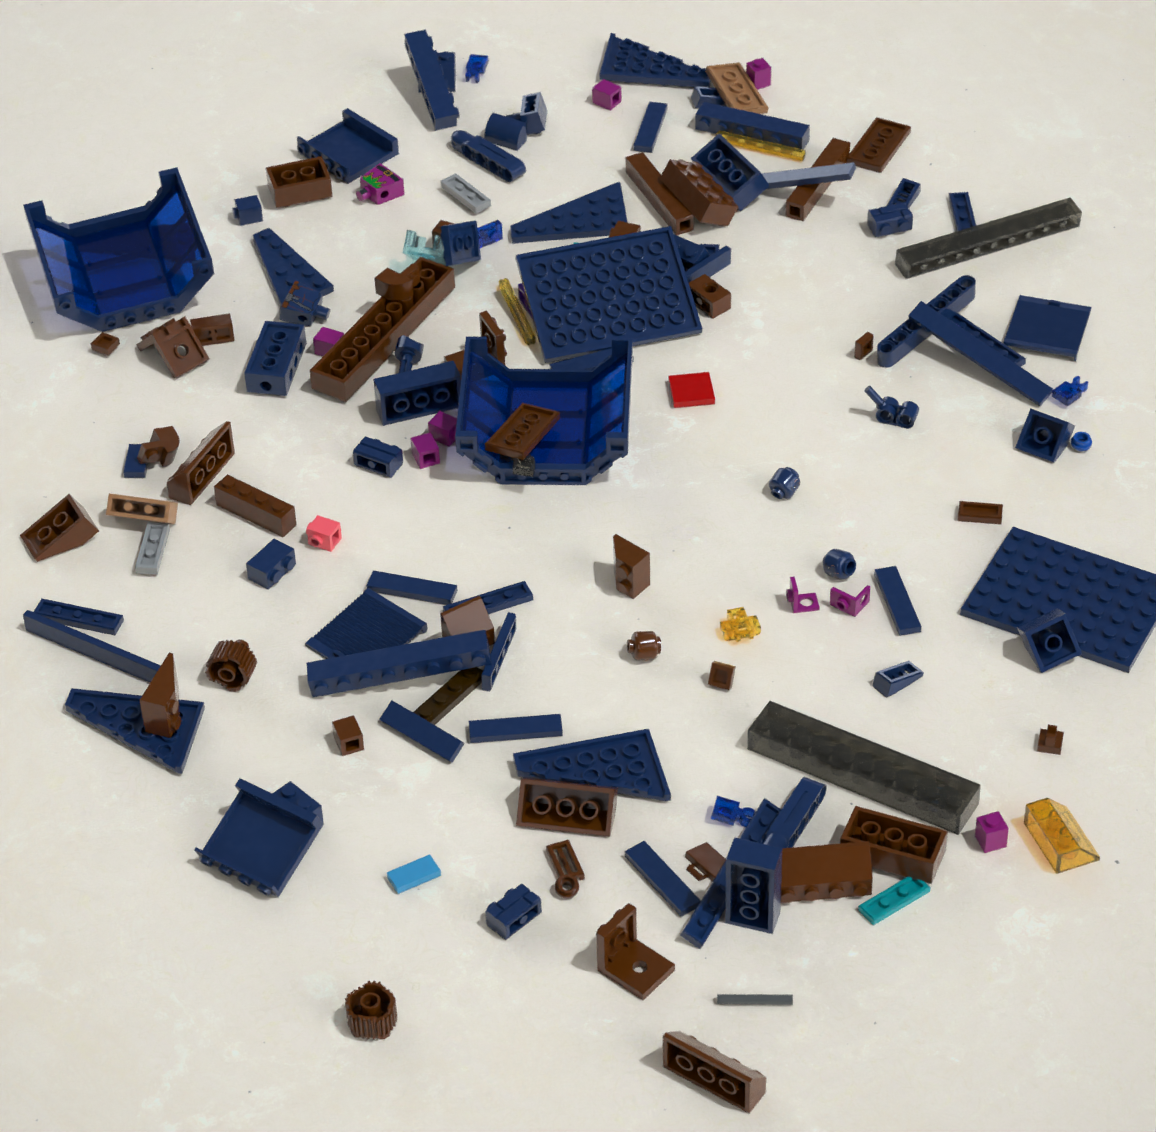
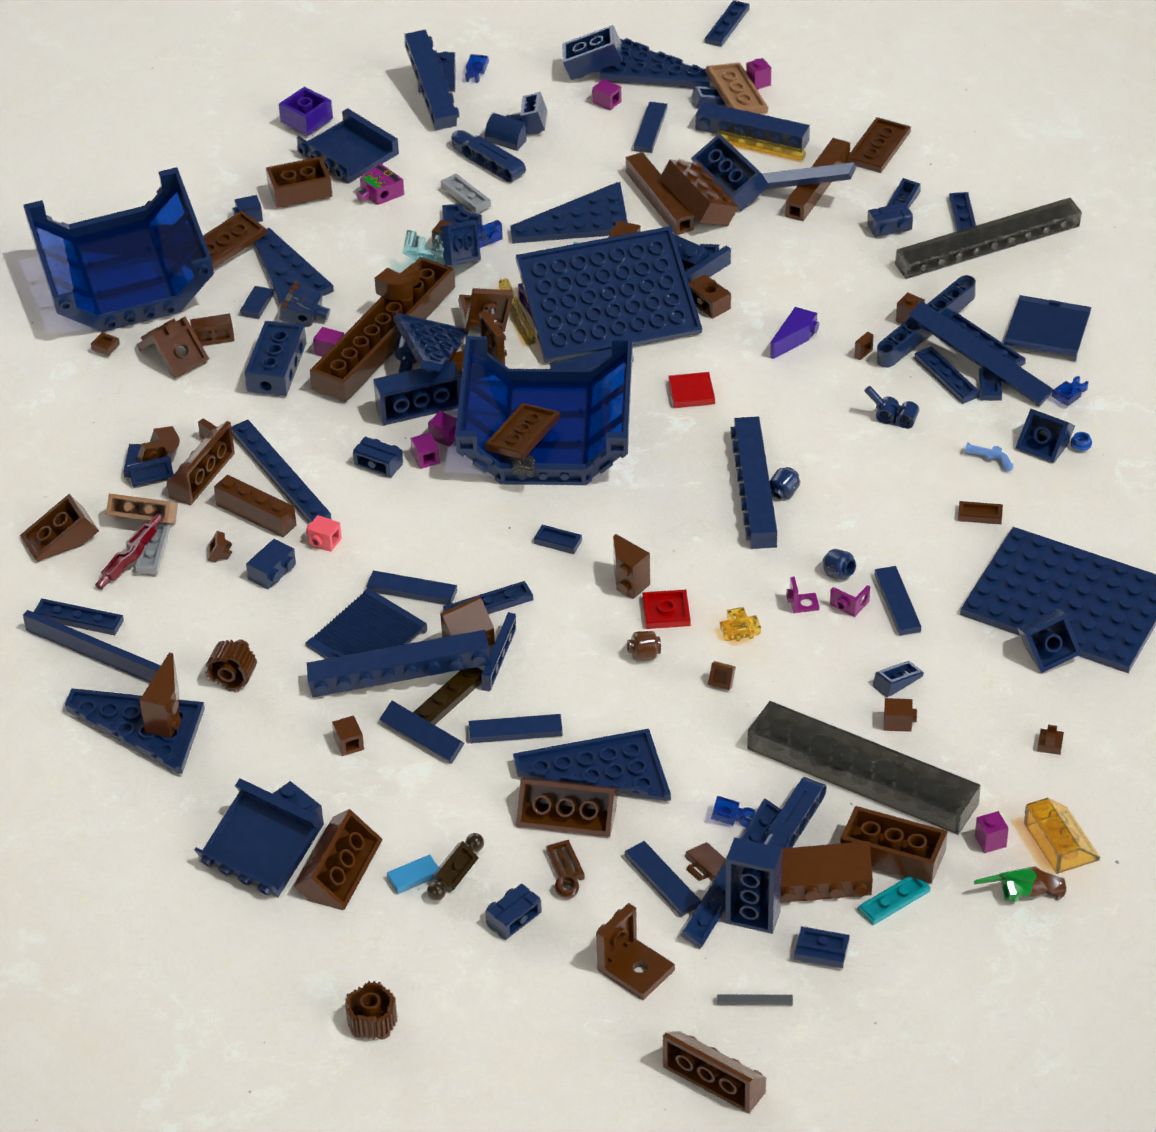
none -> dark red piece [95,514,163,590]
none -> dark blue tile [127,456,174,487]
none -> reddish brown tile [181,210,267,269]
none -> reddish brown tile [198,418,217,439]
none -> reddish brown tile [208,531,232,562]
none -> dark blue plate [231,420,331,523]
none -> dark blue tile [240,286,274,319]
none -> dark purple brick [278,87,333,136]
none -> reddish brown slope [294,809,383,910]
none -> dark blue wing [393,312,469,372]
none -> dark brown plate [427,833,484,901]
none -> dark blue tile [442,204,483,232]
none -> reddish brown bracket [458,288,514,332]
none -> dark blue tile [534,524,582,554]
none -> dark blue brick [562,25,622,80]
none -> red tile [642,589,691,629]
none -> dark blue tile [705,0,750,47]
none -> dark blue brick [730,416,777,549]
none -> dark purple slope [770,307,819,359]
none -> dark blue plate [794,926,850,969]
none -> reddish brown brick [884,698,917,732]
none -> reddish brown brick [896,292,925,324]
none -> dark blue tile [914,346,980,404]
none -> medium blue piece [965,442,1013,471]
none -> animal [974,866,1067,903]
none -> dark blue tile [978,368,1002,401]

